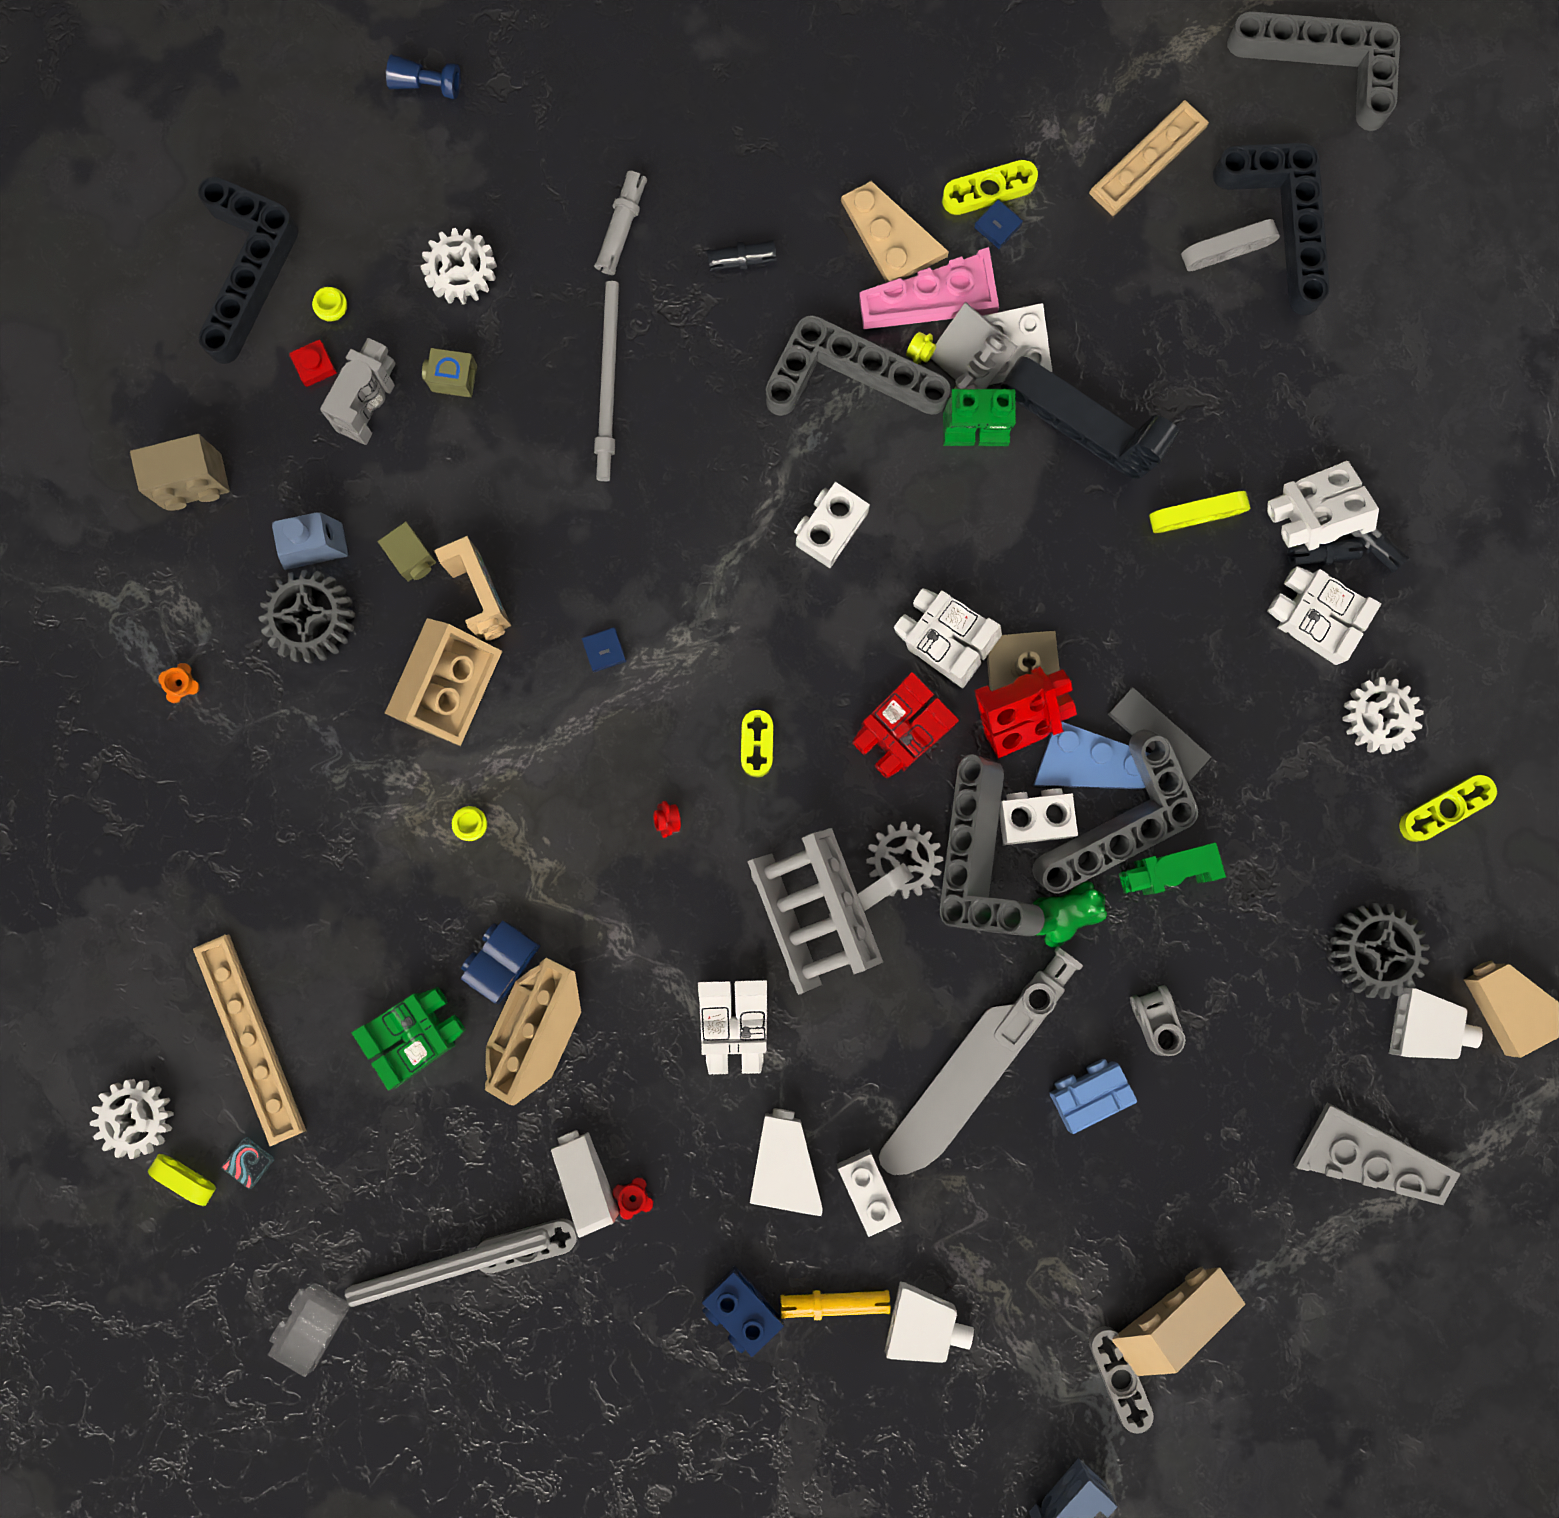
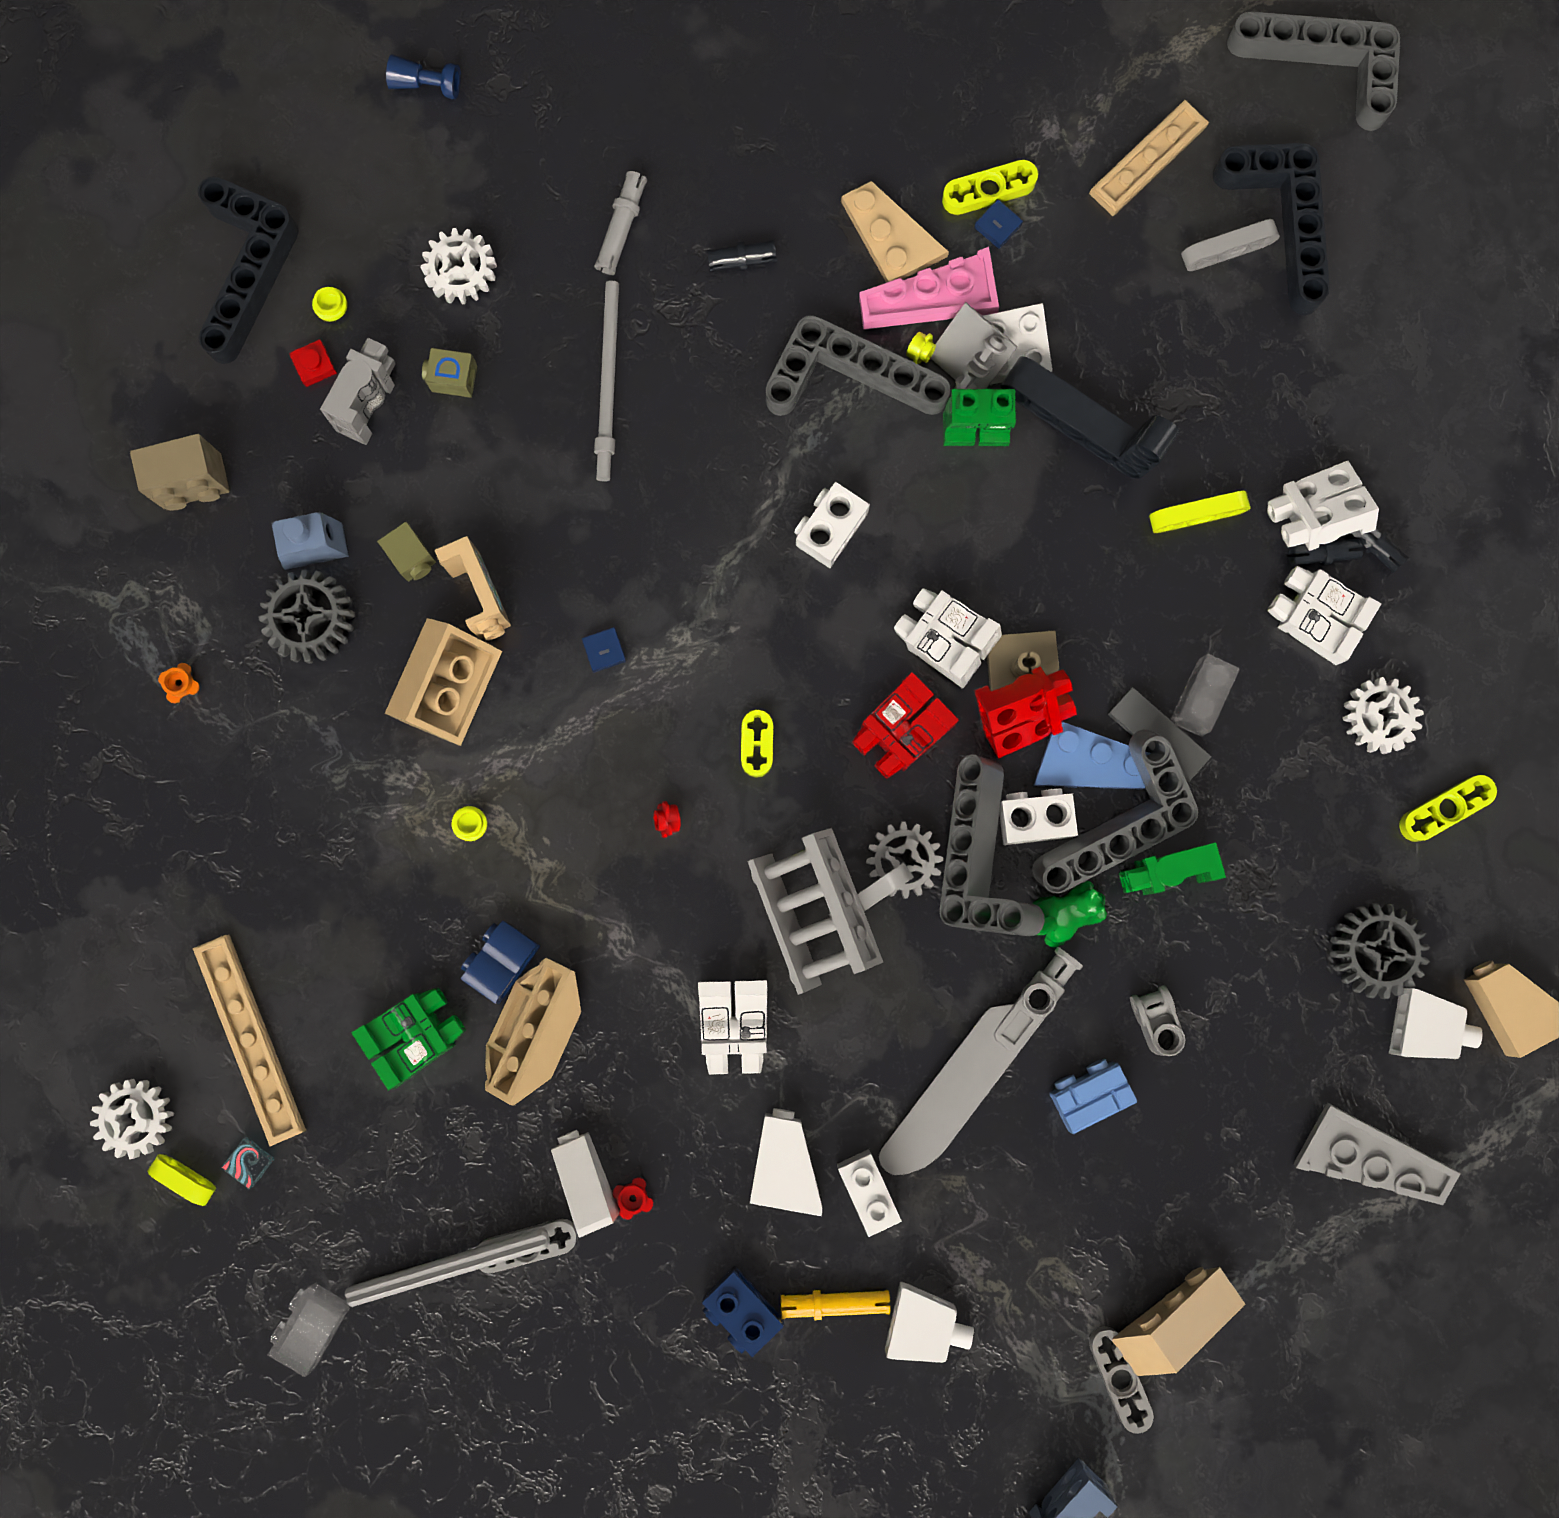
none -> clear brick [1171,654,1240,737]

